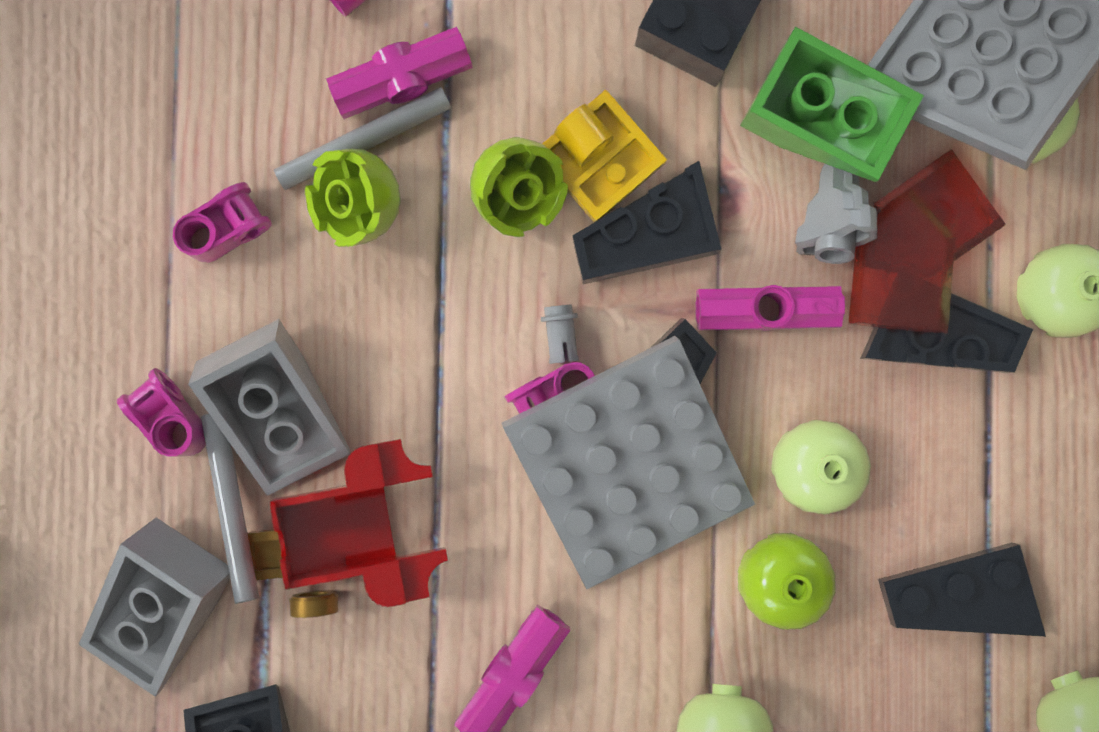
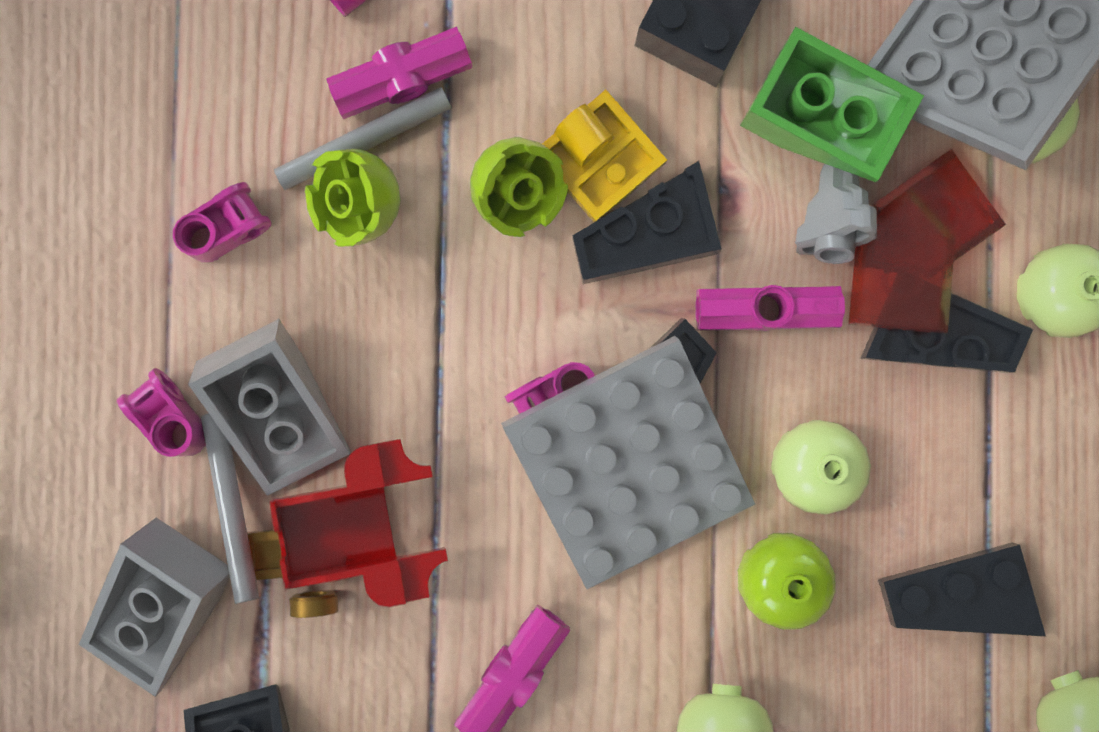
light grey pin [541,304,579,364] -> none

